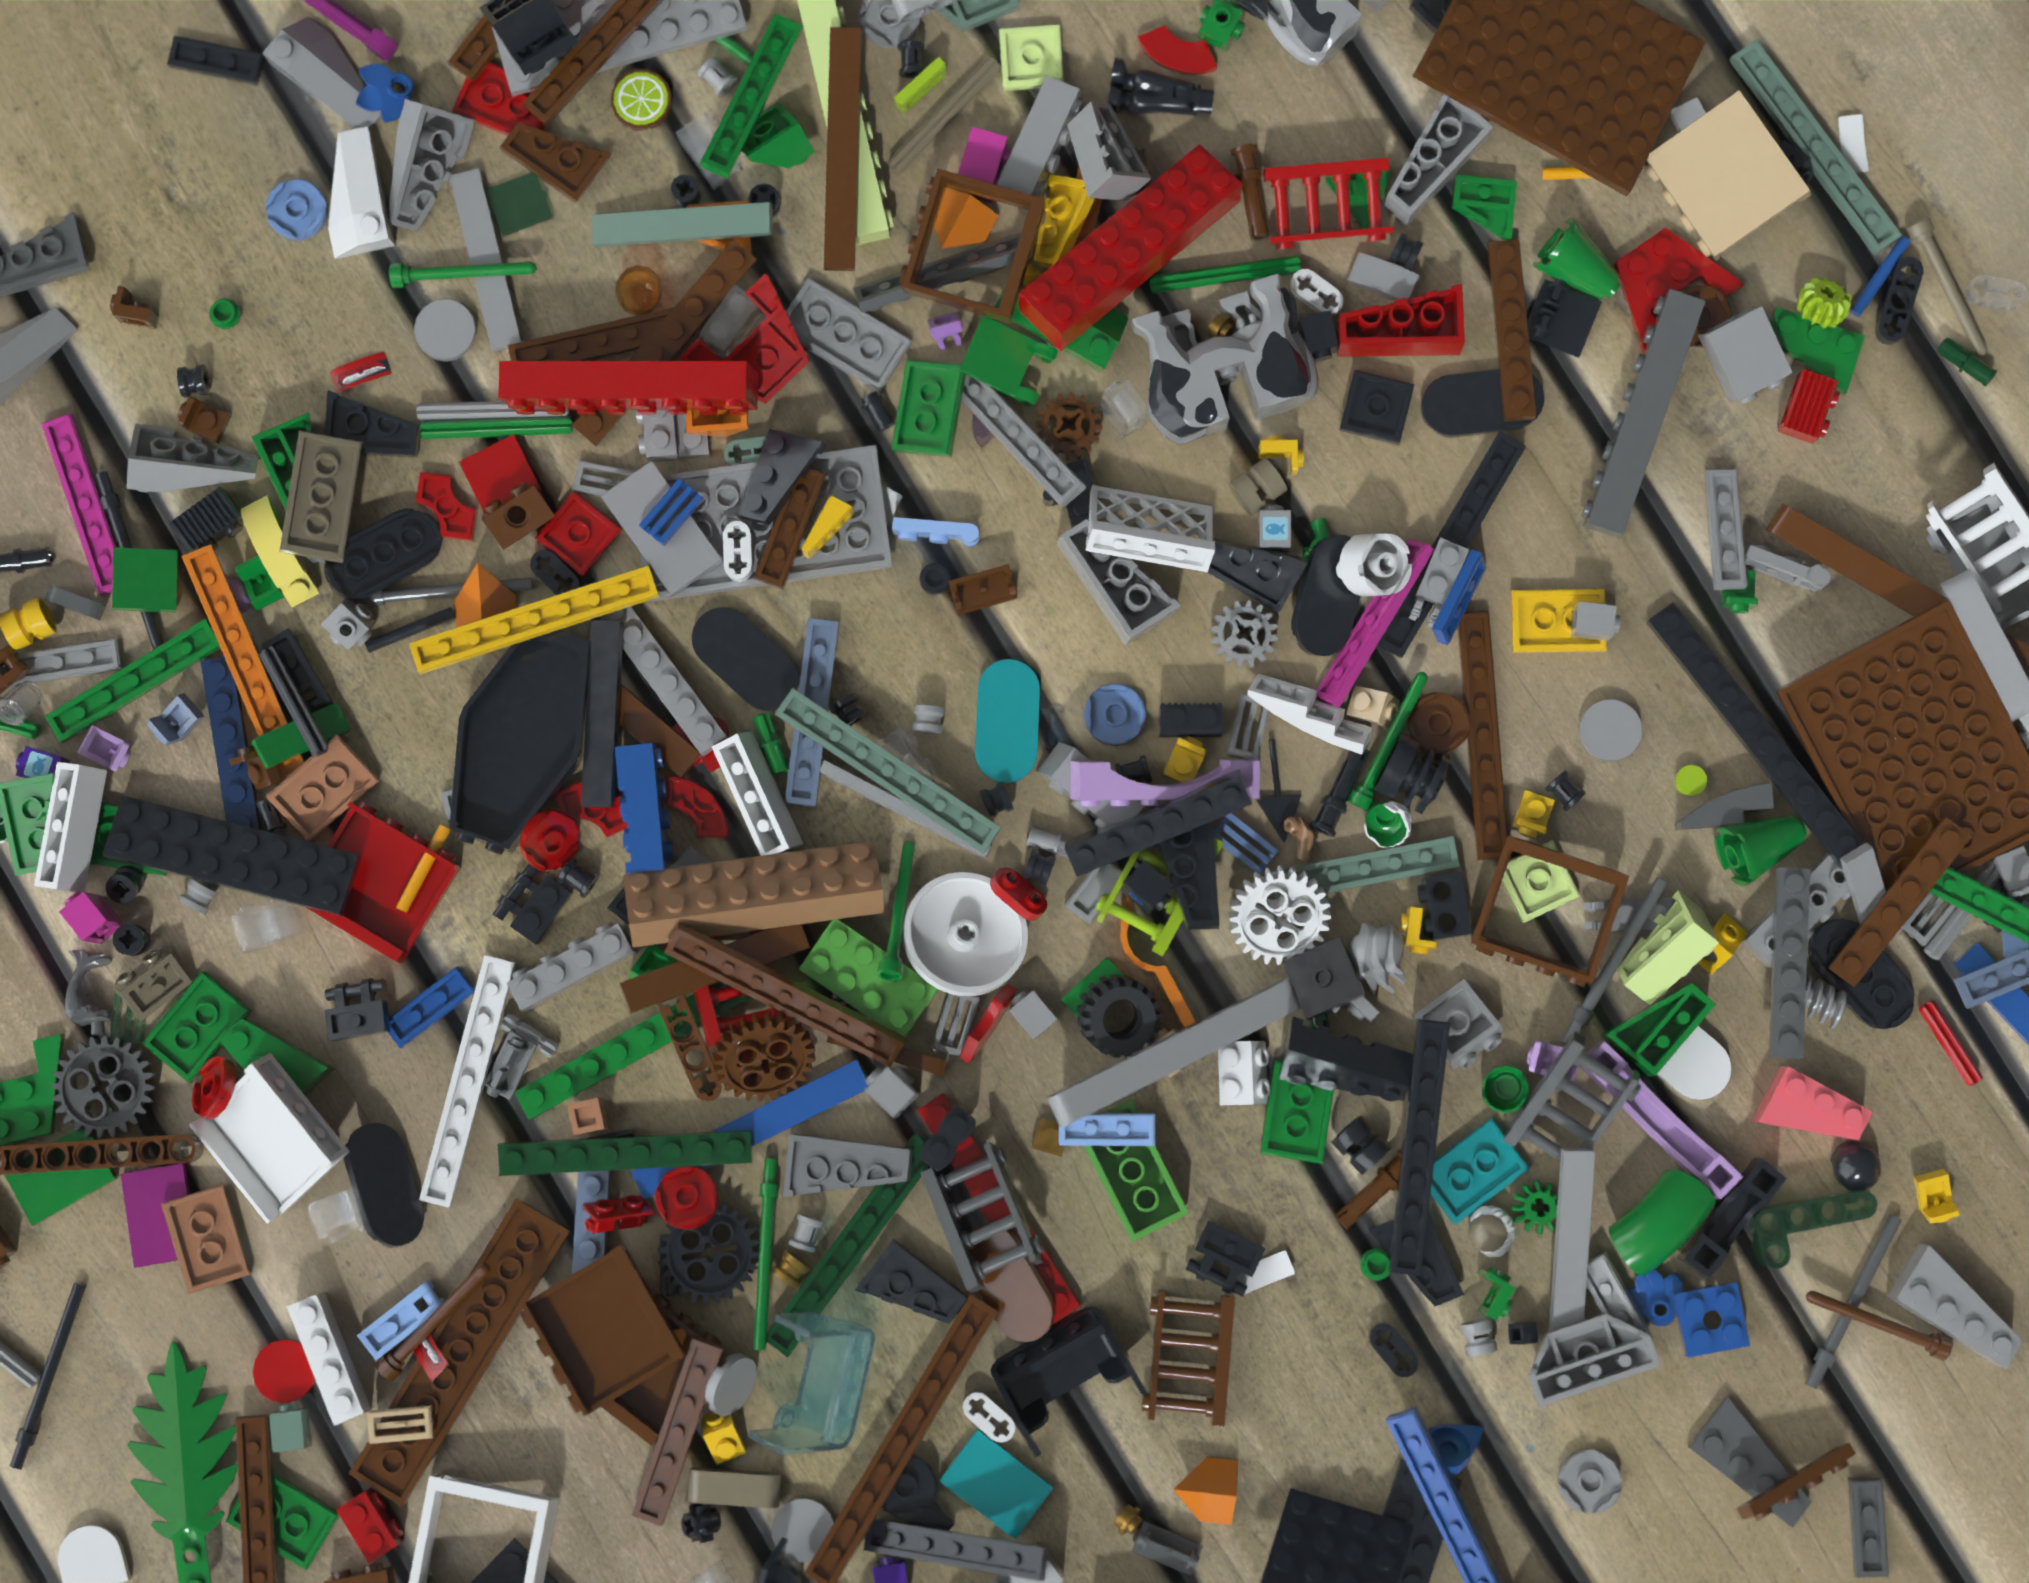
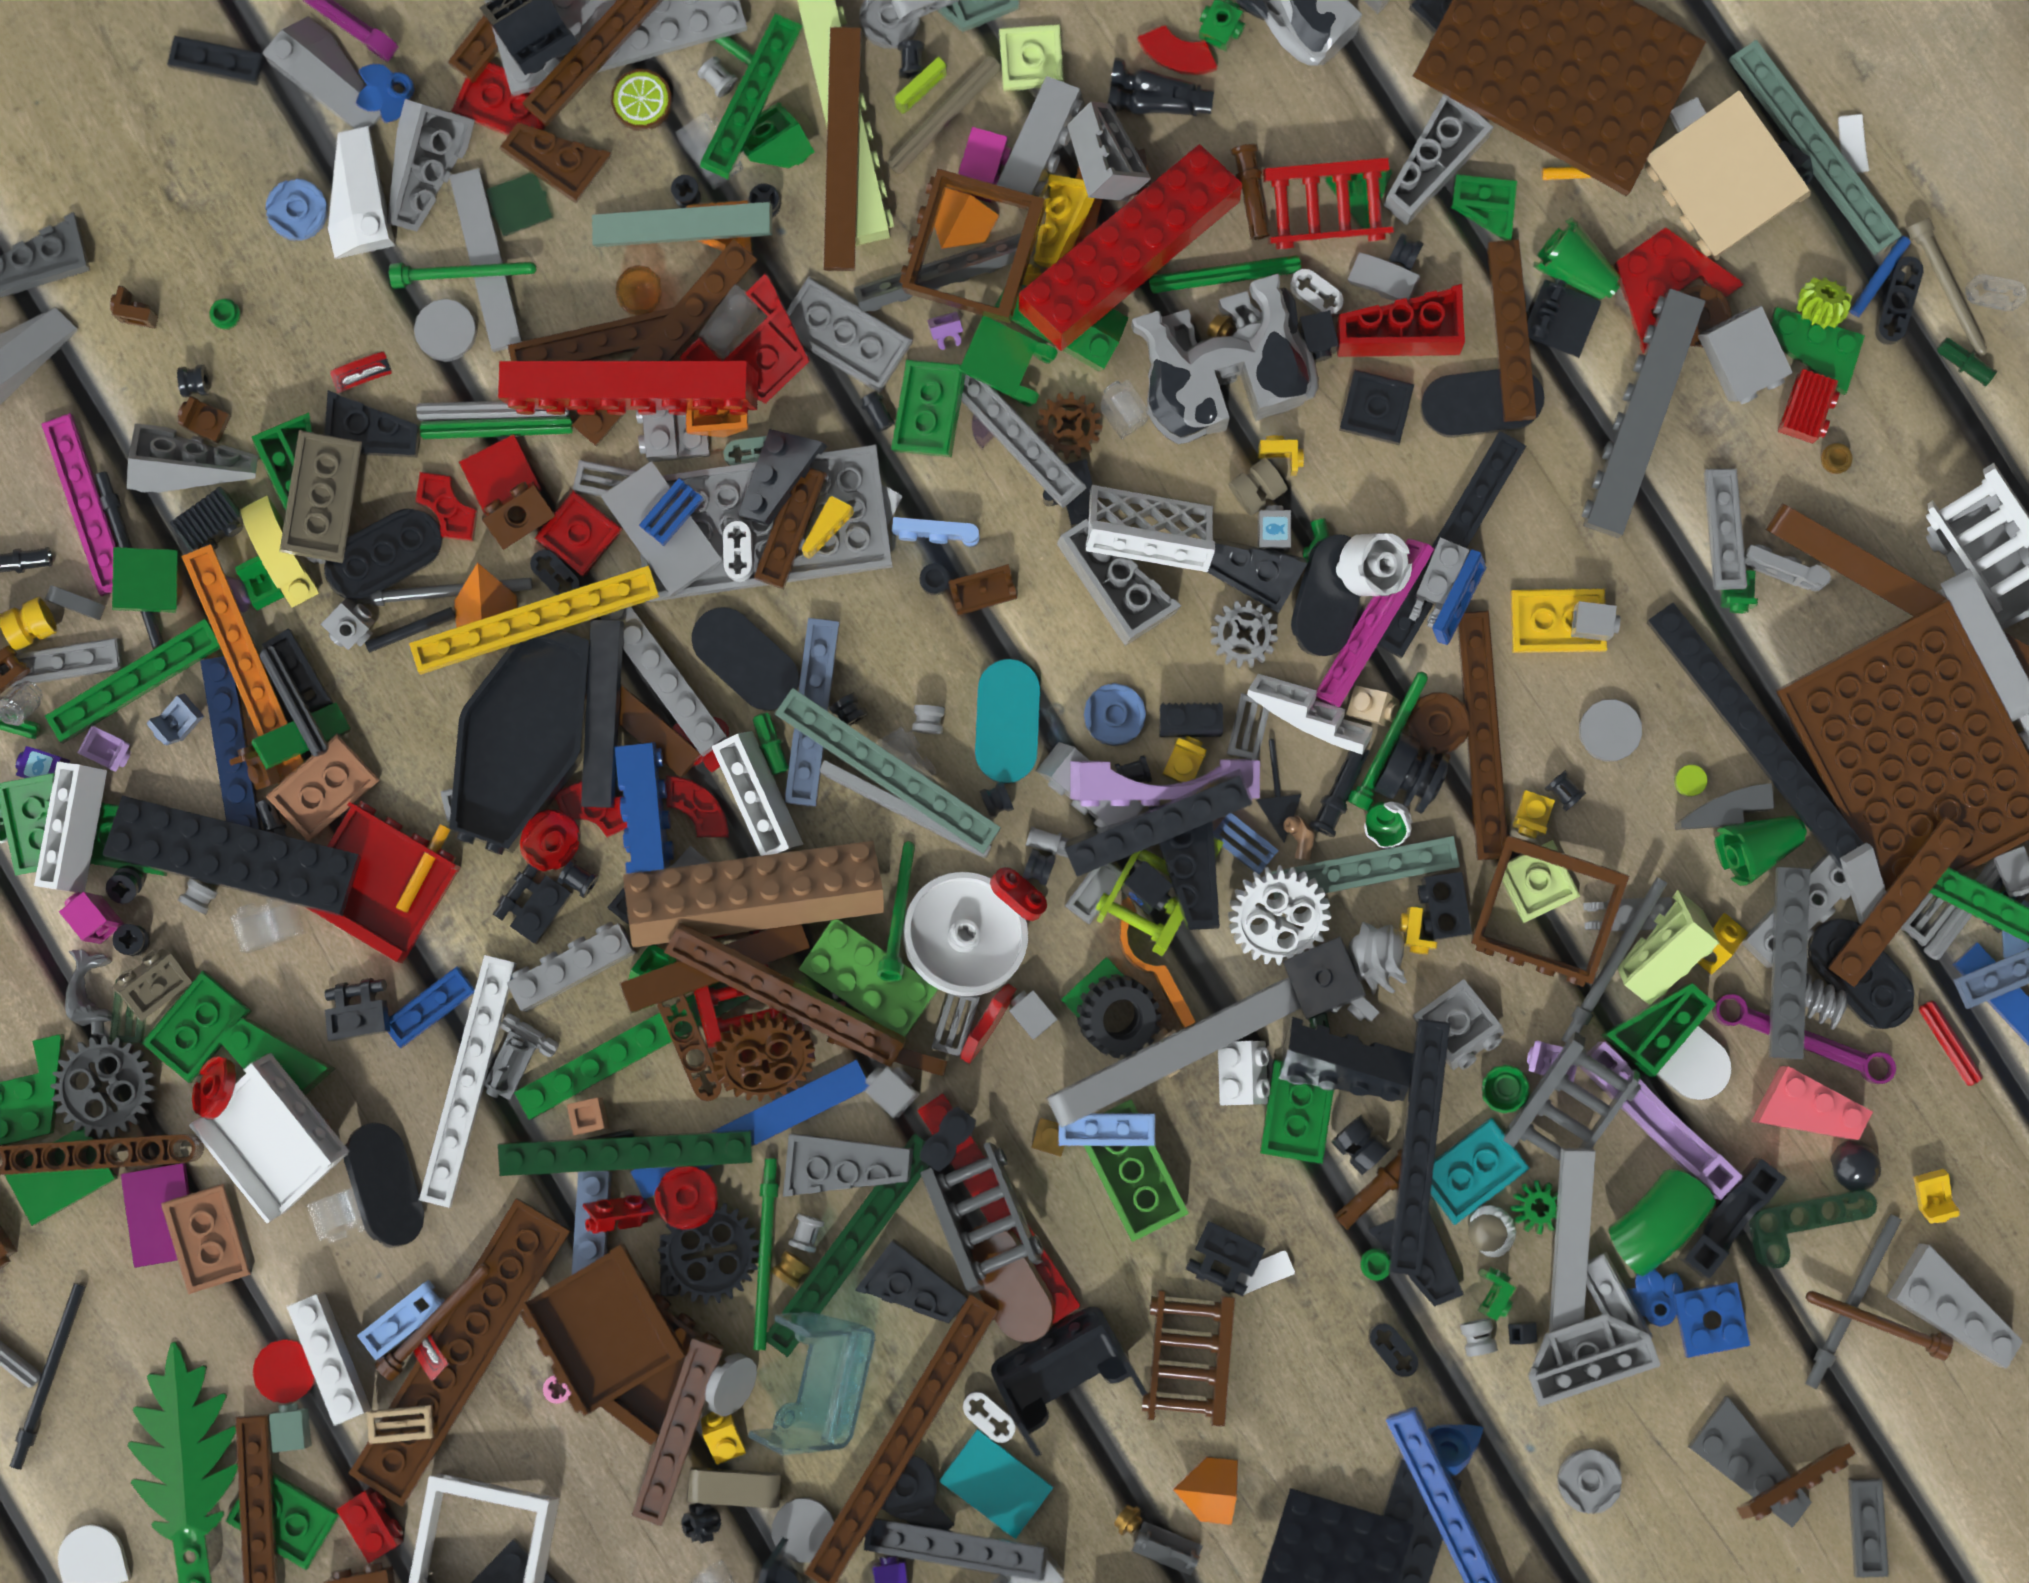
none -> bright pink bush [543,1375,571,1404]
none -> magenta piece [1712,994,1896,1084]
none -> pearl gold plate [1821,443,1853,474]

